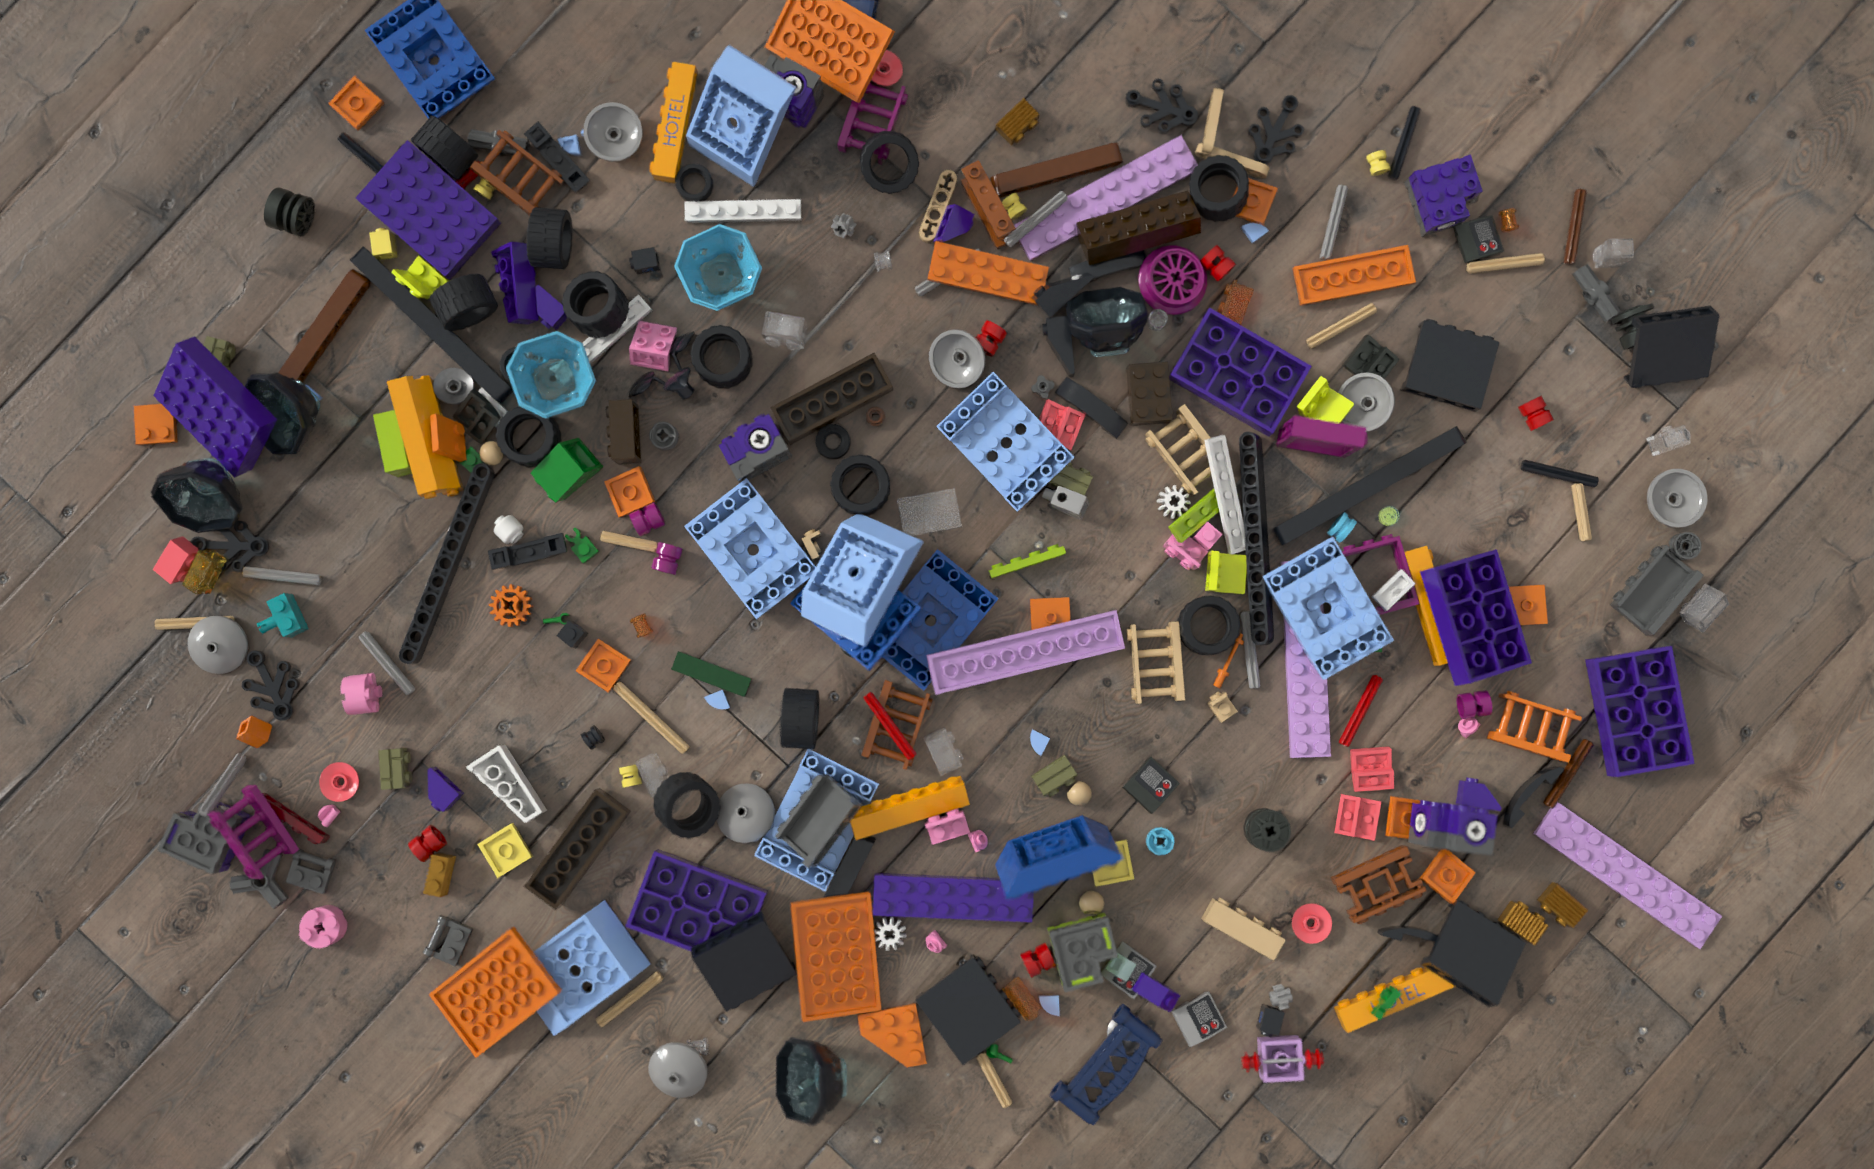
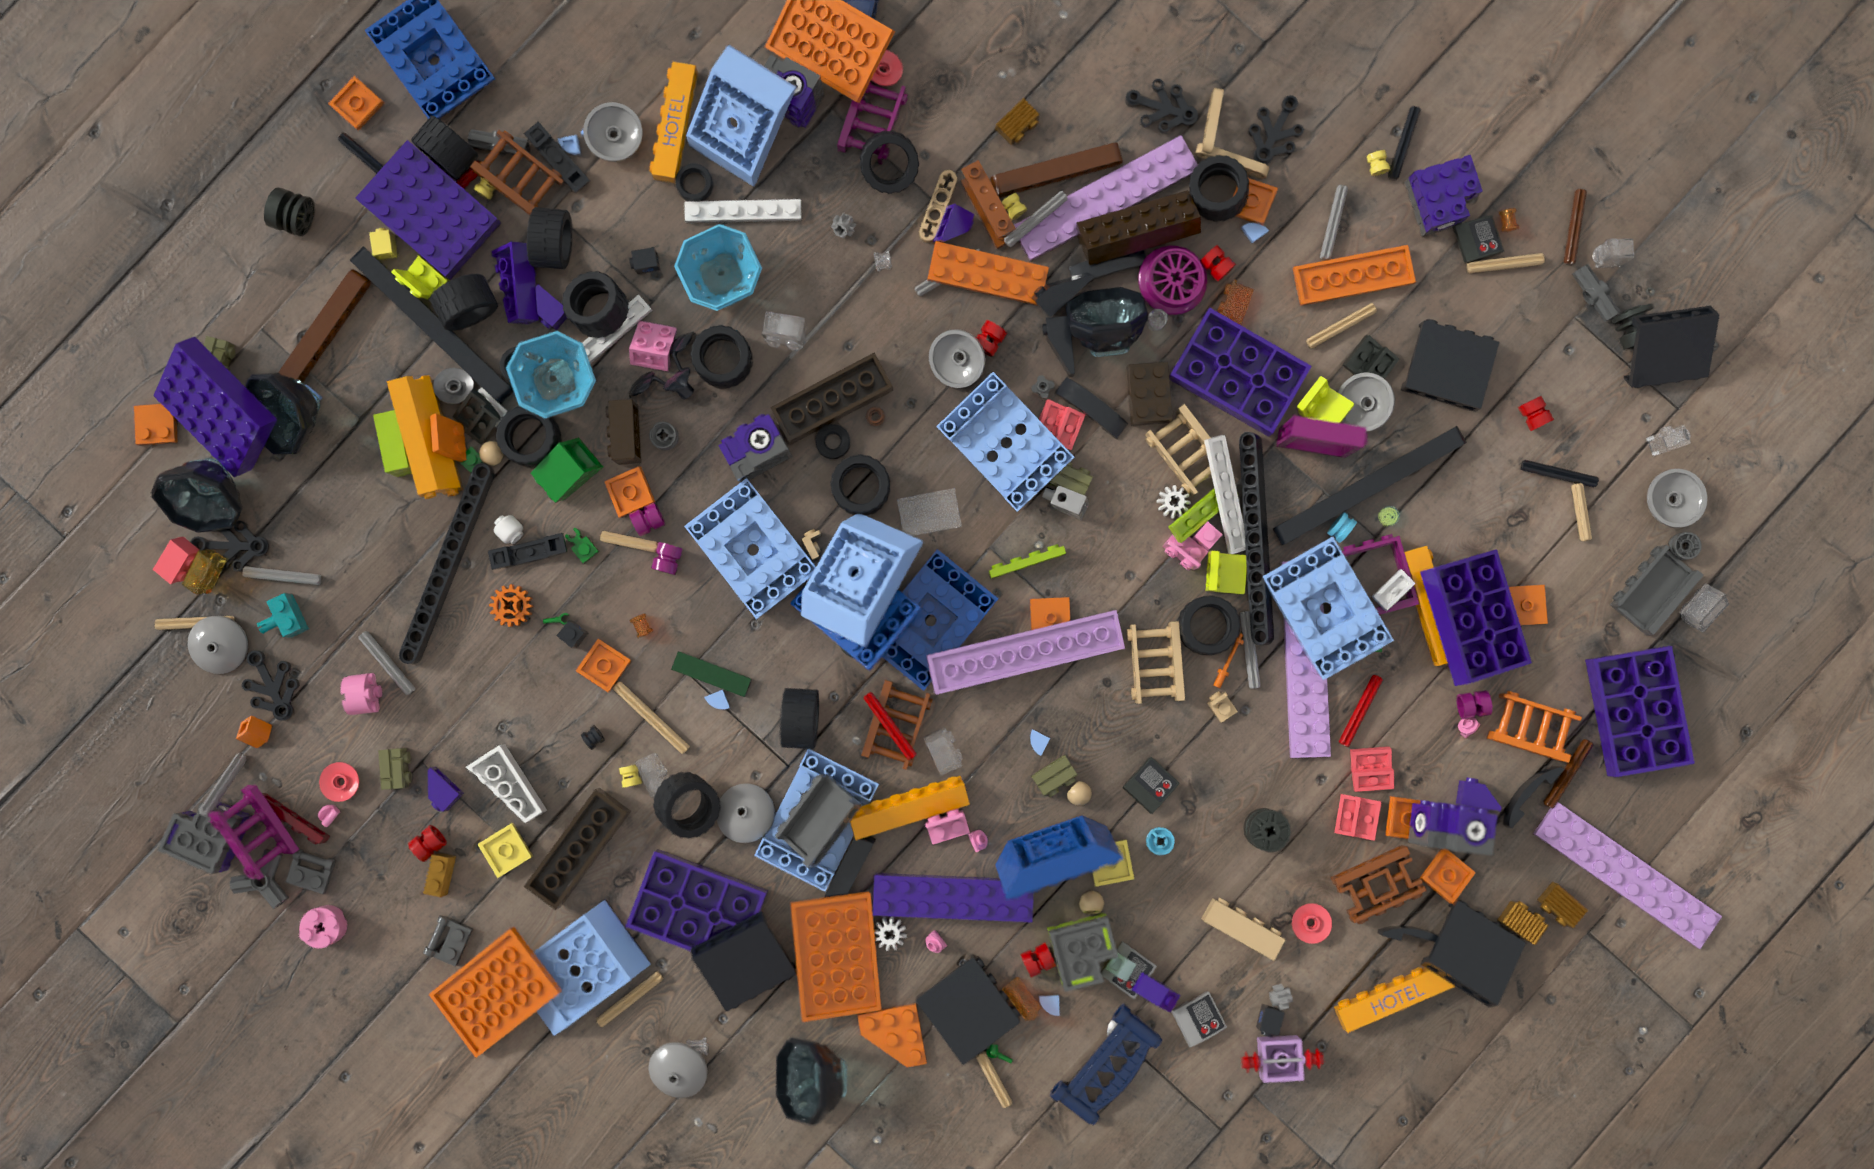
green plate [1370,985,1402,1020] -> none

